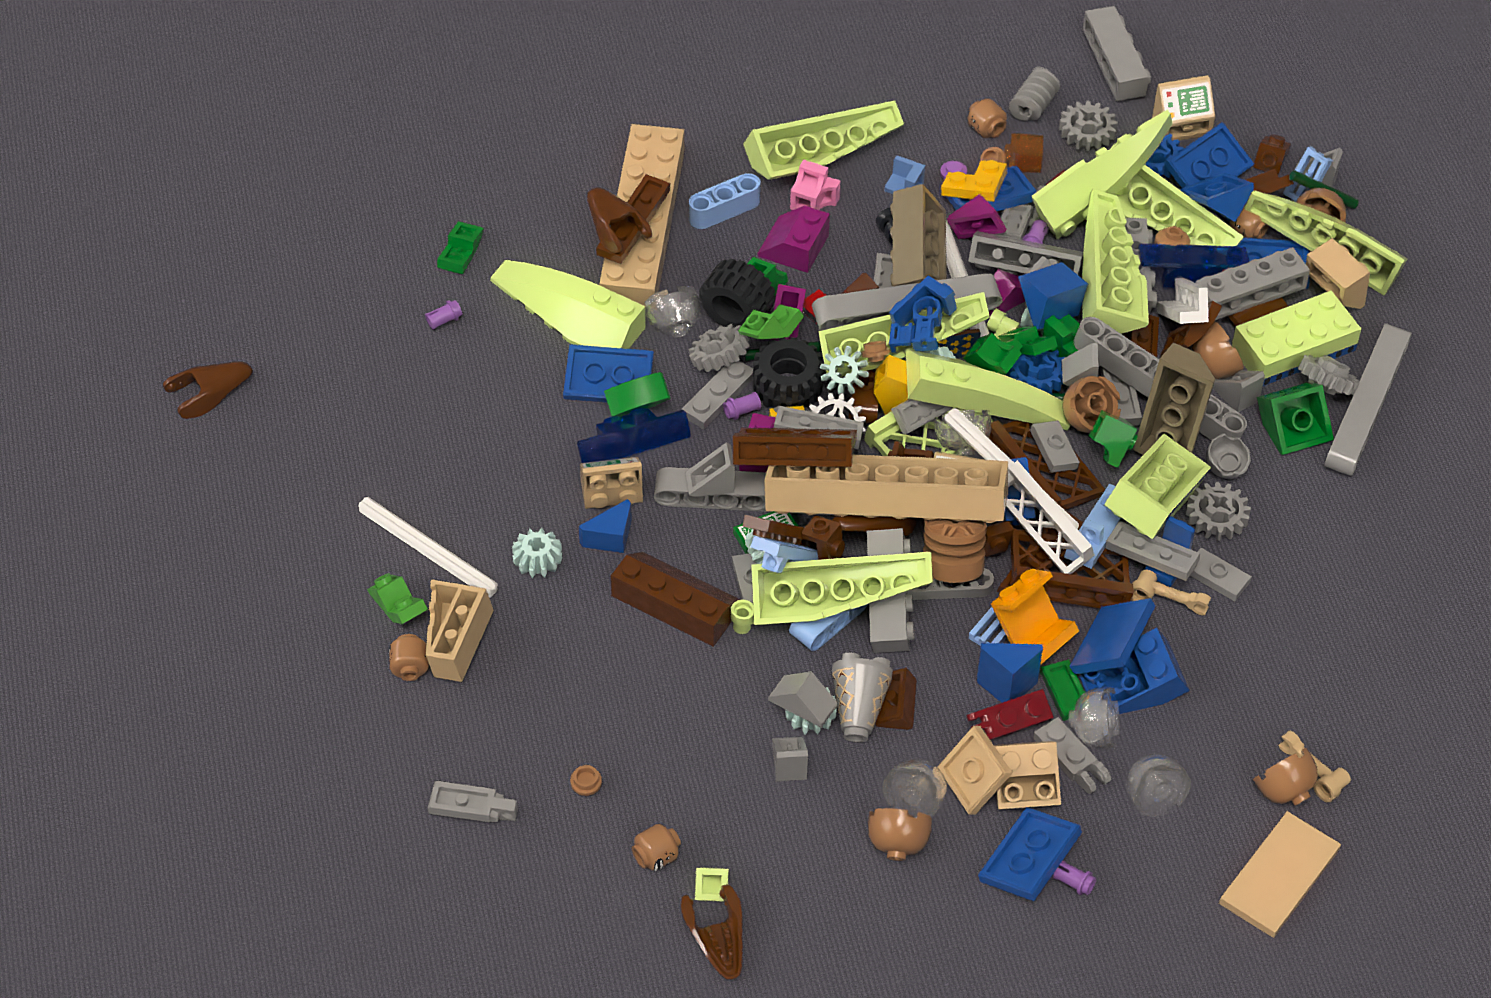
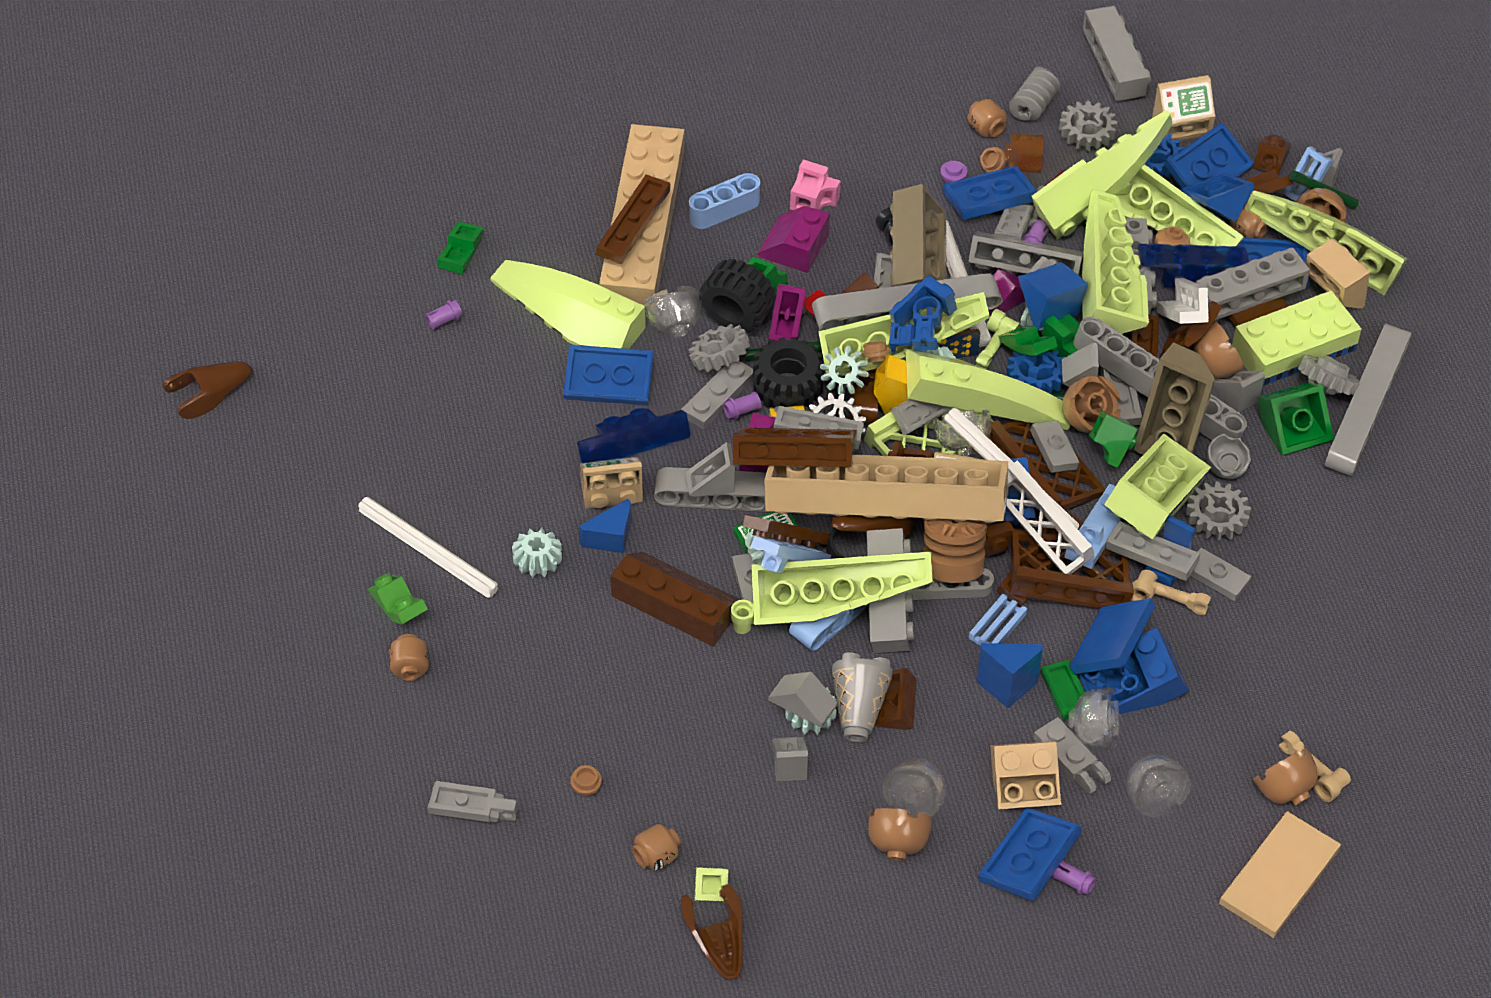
tan wedge [426,580,494,682] -> none
reddish brown animal [587,187,652,254] -> none
green slope [604,372,671,419] -> none
bright green slope [738,304,804,339] -> none
yellowish green wedge [743,101,904,180] -> none
reddish brown bracket [801,516,845,560] -> none
medium blue panel [885,156,925,194] -> none
tan tile [937,726,1012,815] -> none
yellow plate [941,160,1007,202] -> none
magenta slope [947,194,1007,239] -> none
green brick [963,333,1023,375] -> none
dark red hinge [966,689,1054,740] -> none
light orange panel [991,569,1079,665] -> none

